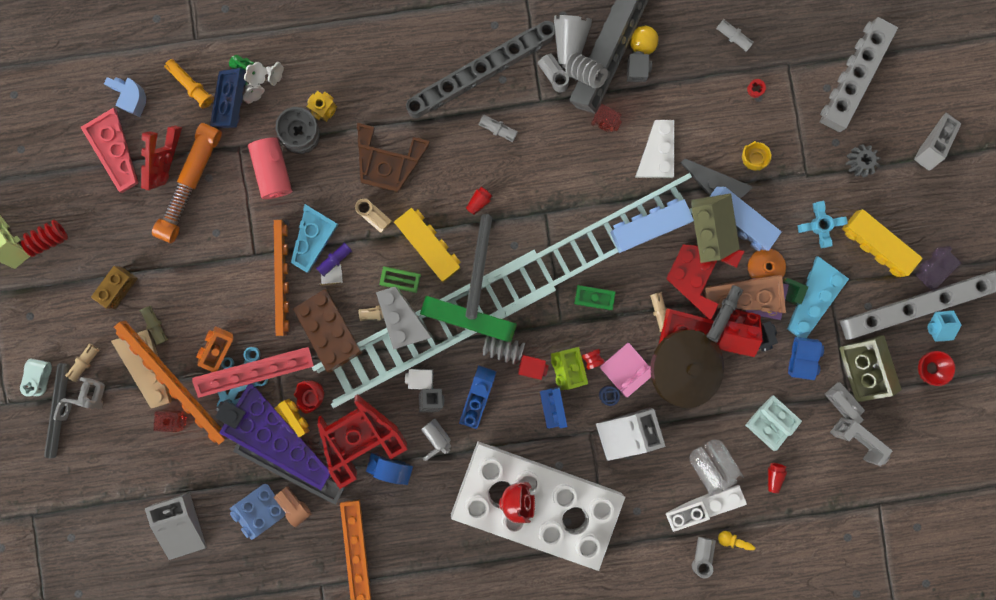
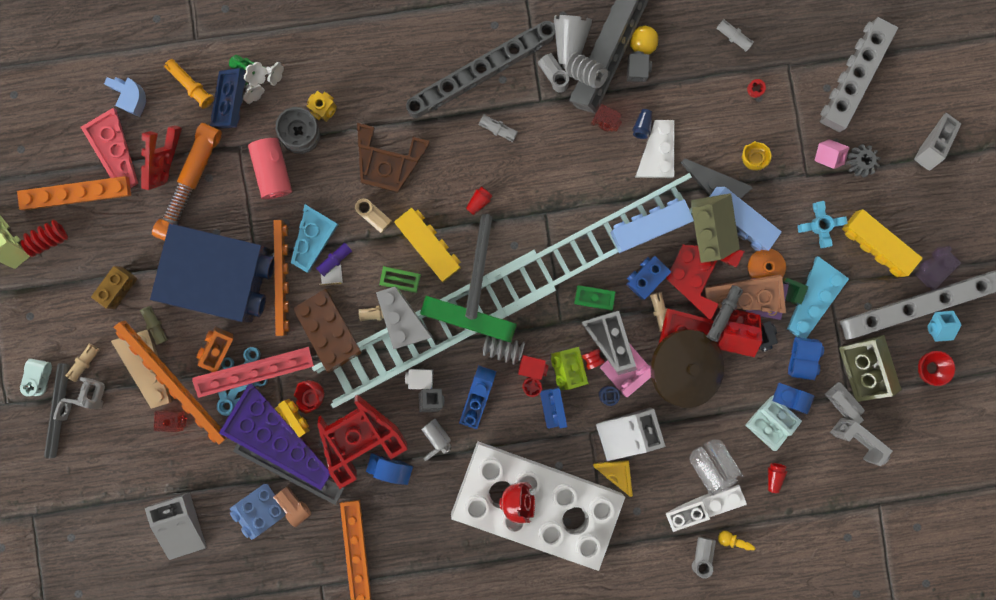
black bracket [215,399,247,429] -> none
none -> orange plate [17,176,131,210]
none -> dark blue brick [150,223,274,322]
none -> red wheel [522,377,542,397]
none -> light grey wedge [582,311,637,375]
none -> yellow tile [593,460,633,497]
none -> blue brick [626,256,671,300]
none -> dark blue cone [632,109,652,139]
none -> blue brick [772,383,815,414]
none -> bright pink panel [815,140,849,169]

